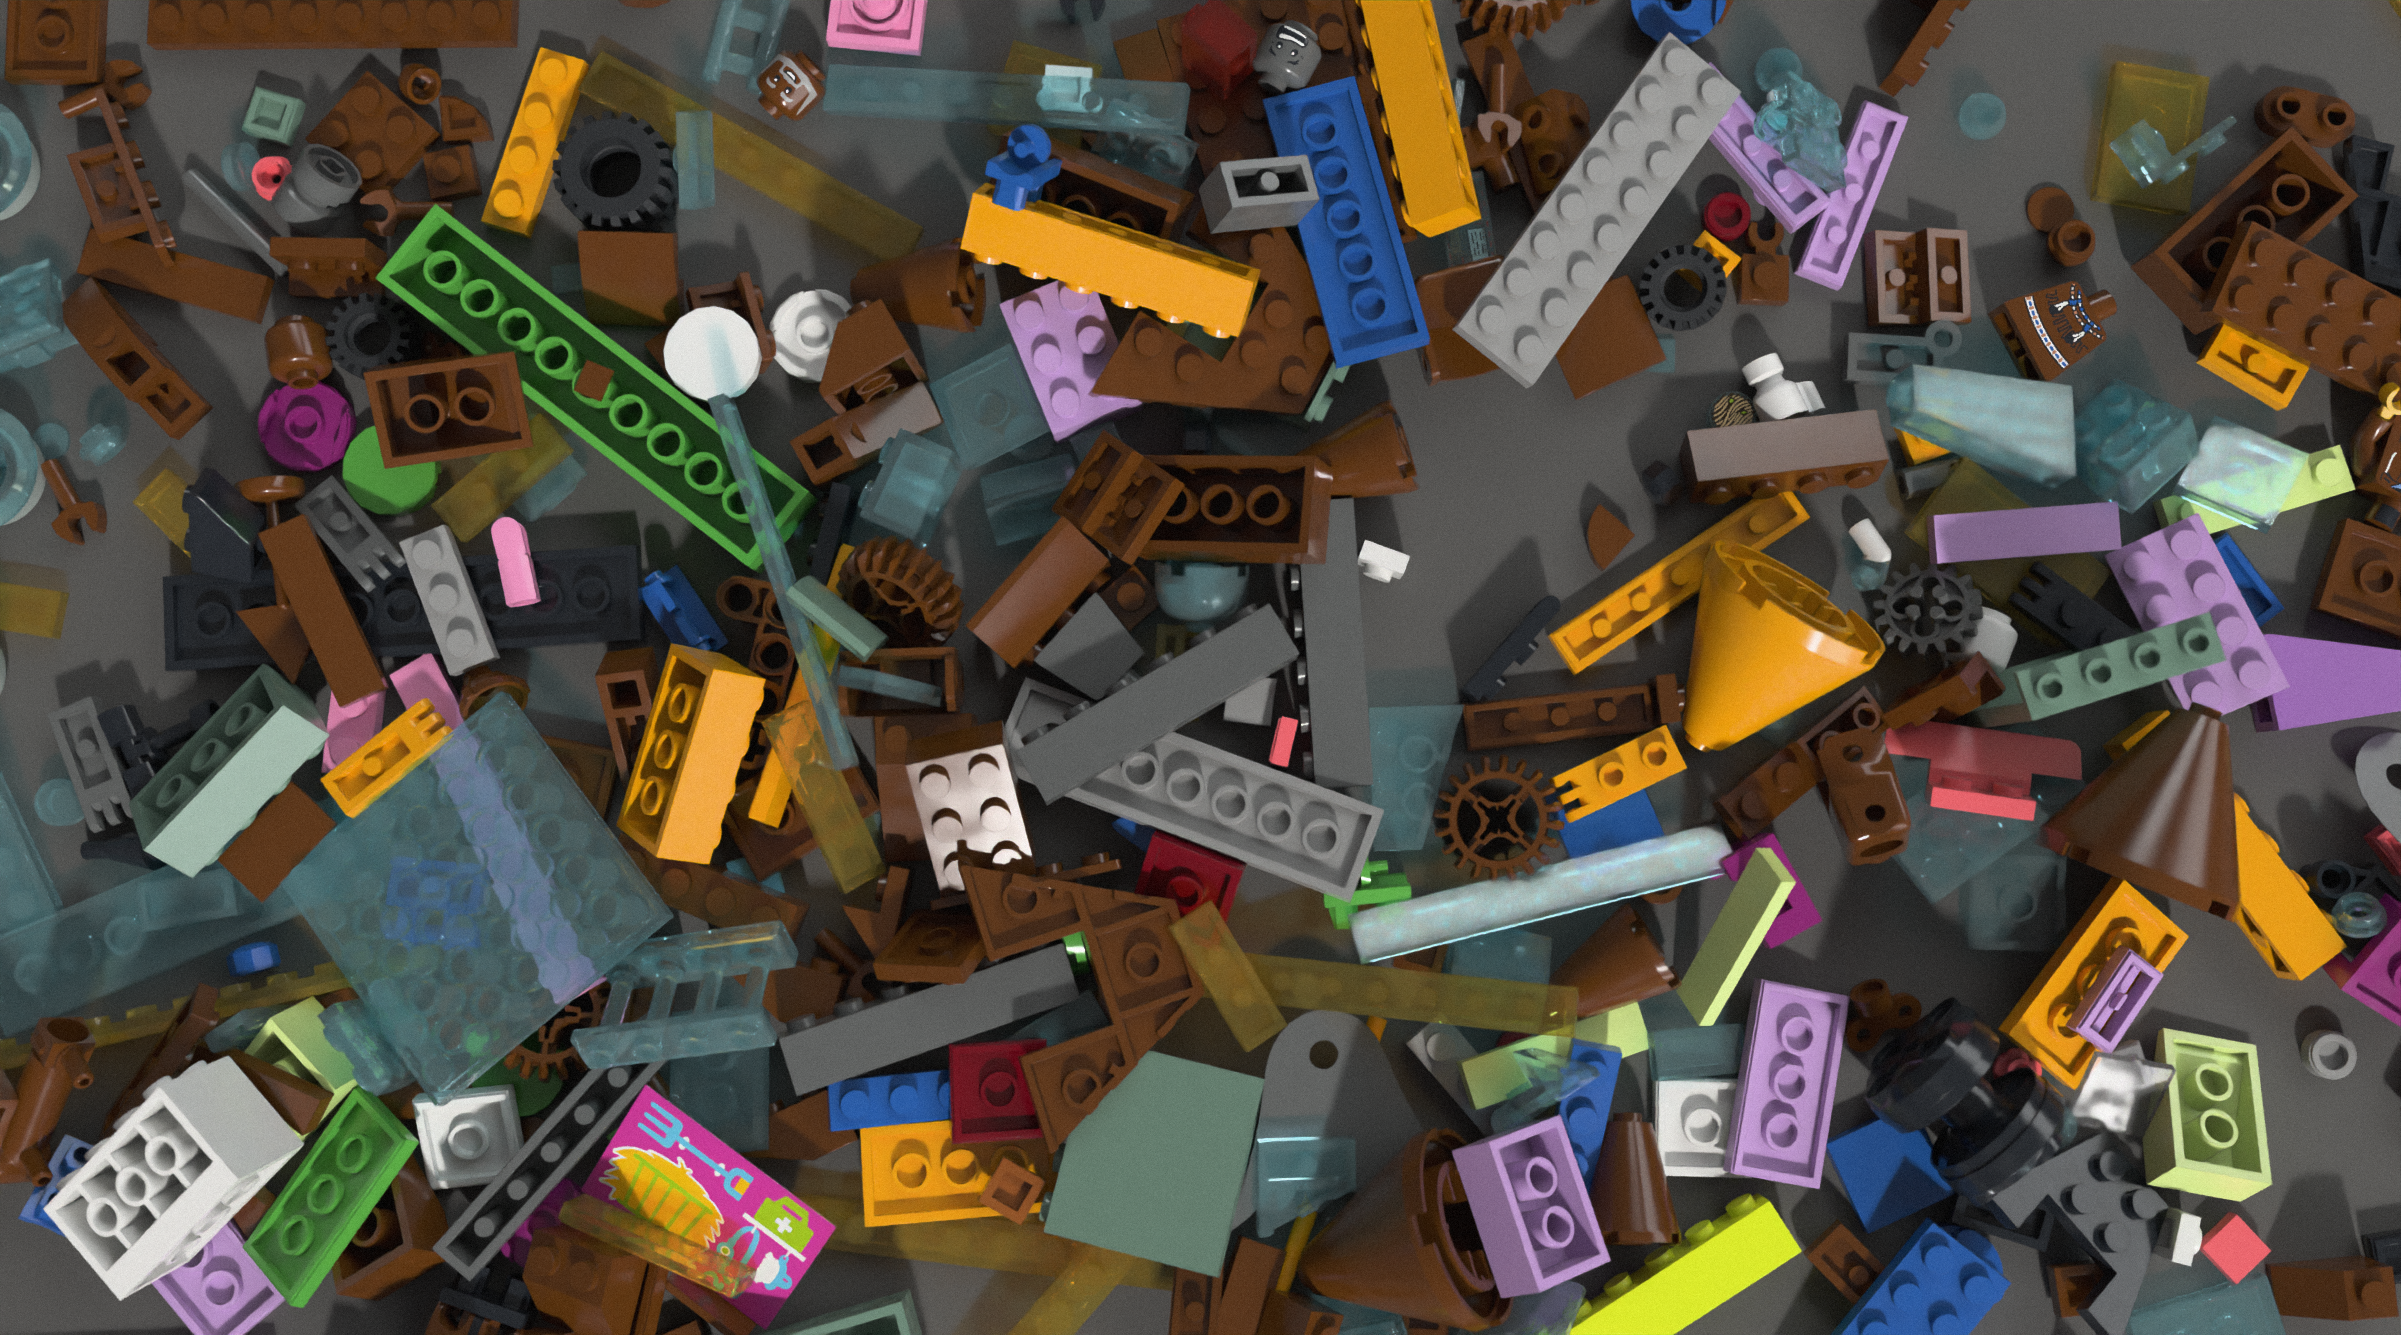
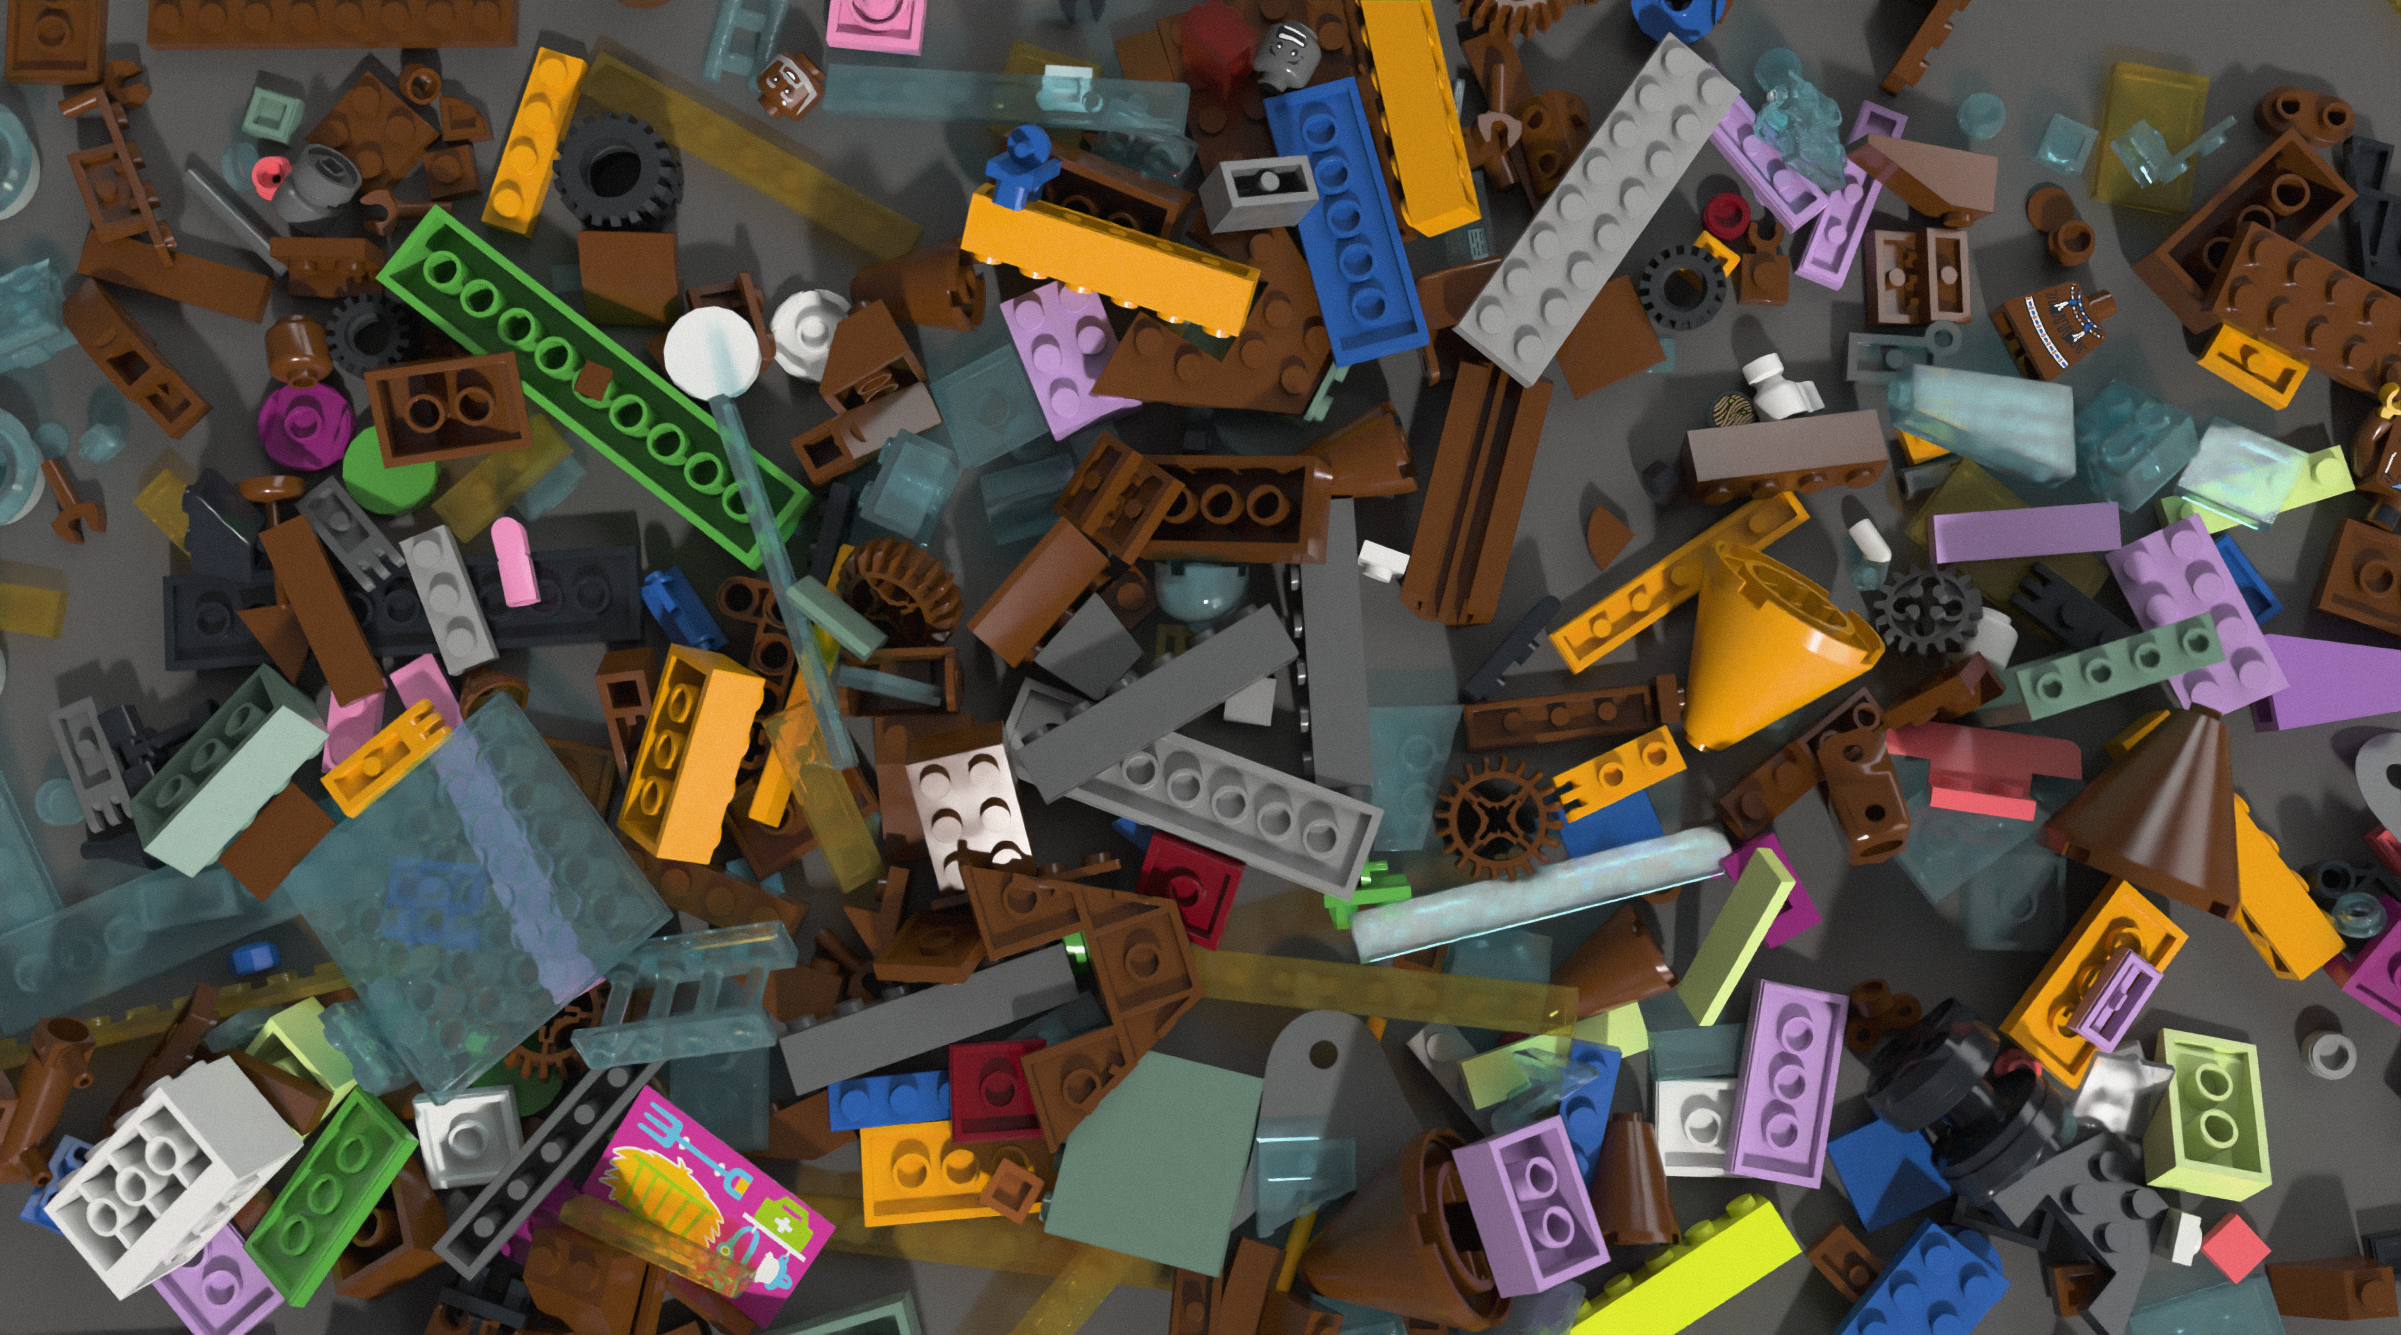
clear light blue plate [673,110,715,210] -> none
clear yellow tile [1168,900,1288,1053] -> none
coral tile [1268,716,1298,768] -> none
none -> reddish brown piece [1399,357,1554,629]
none -> reddish brown slope [1844,133,1998,228]
none -> clear light blue plate [2031,113,2099,179]

